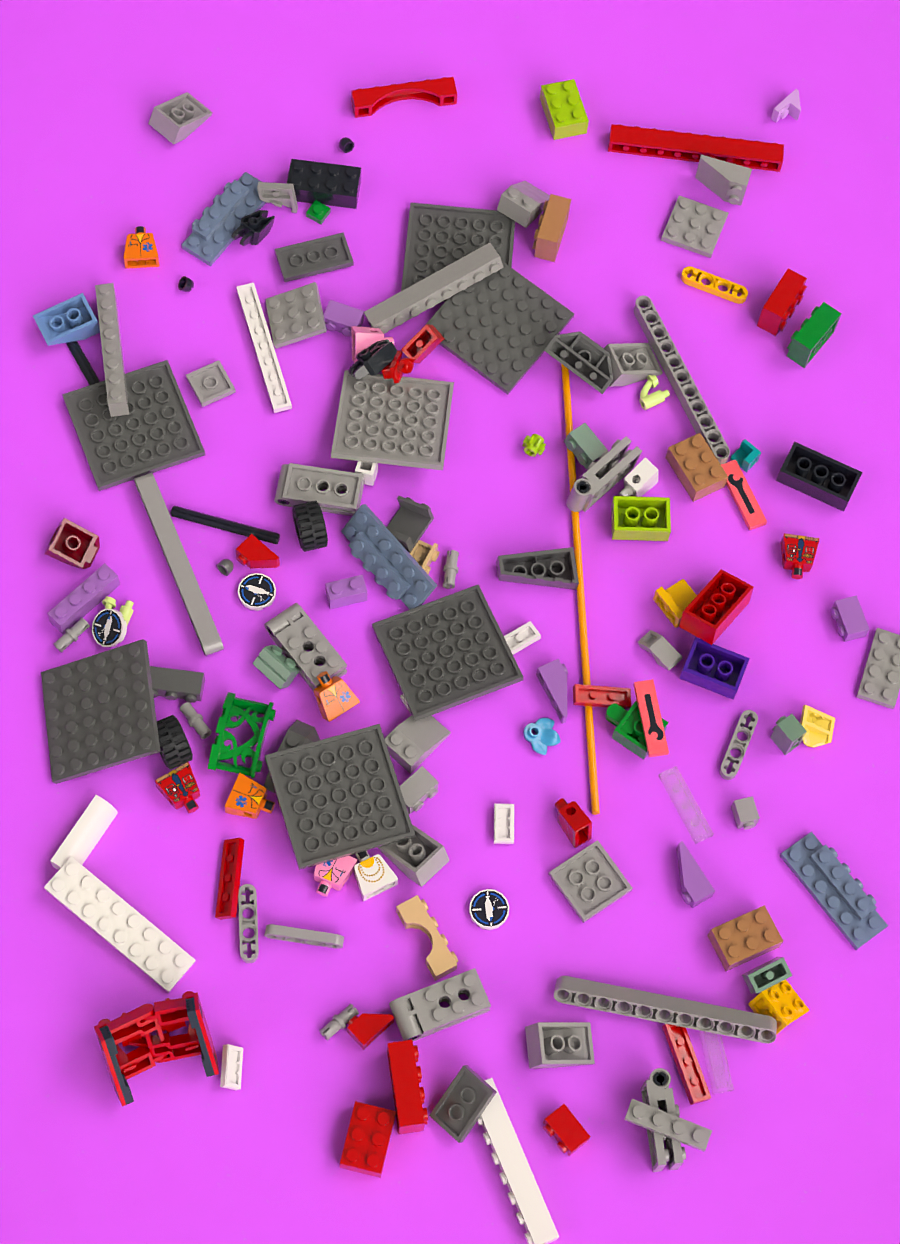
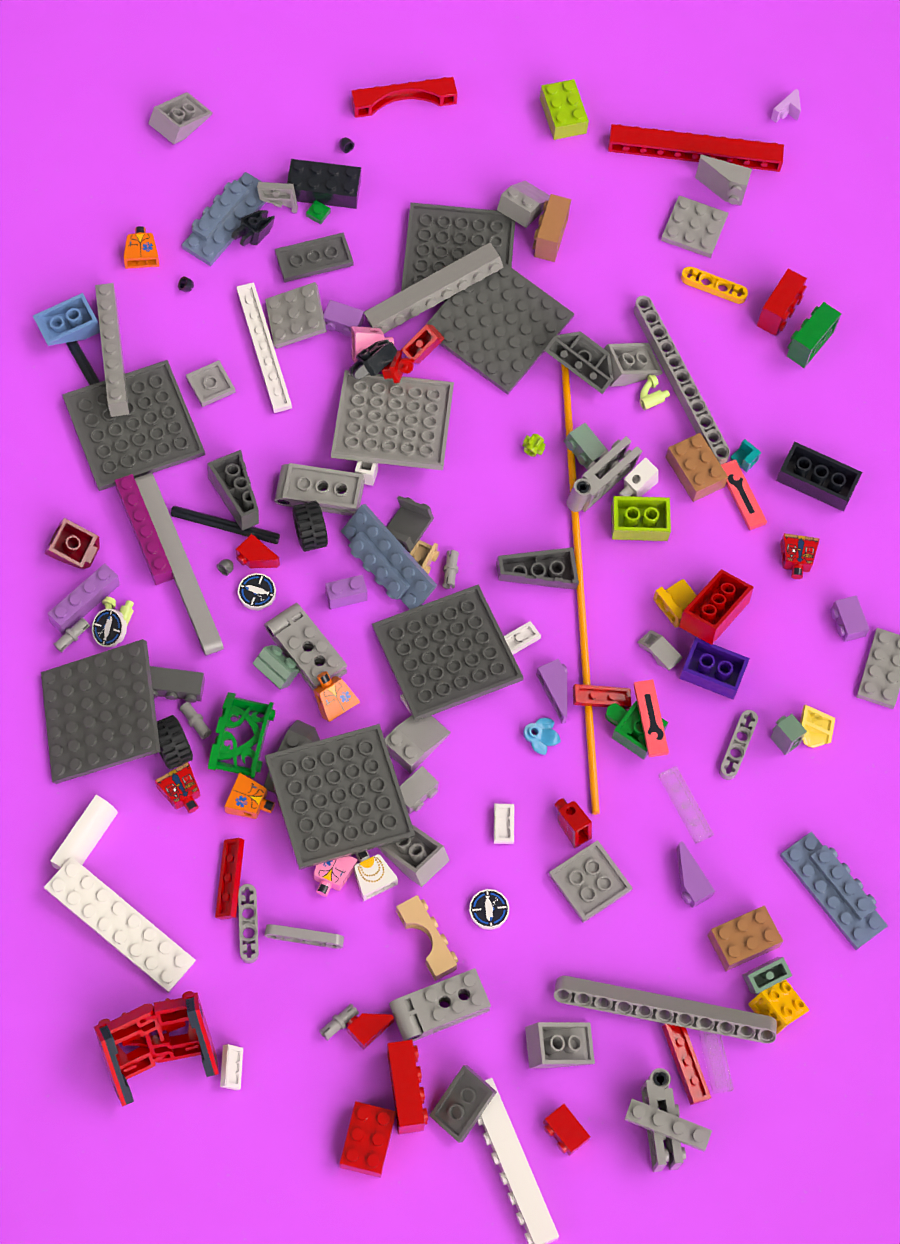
light grey brick [731,796,760,829] -> none
none -> magenta brick [115,474,174,585]
none -> dark grey wedge [207,450,259,530]

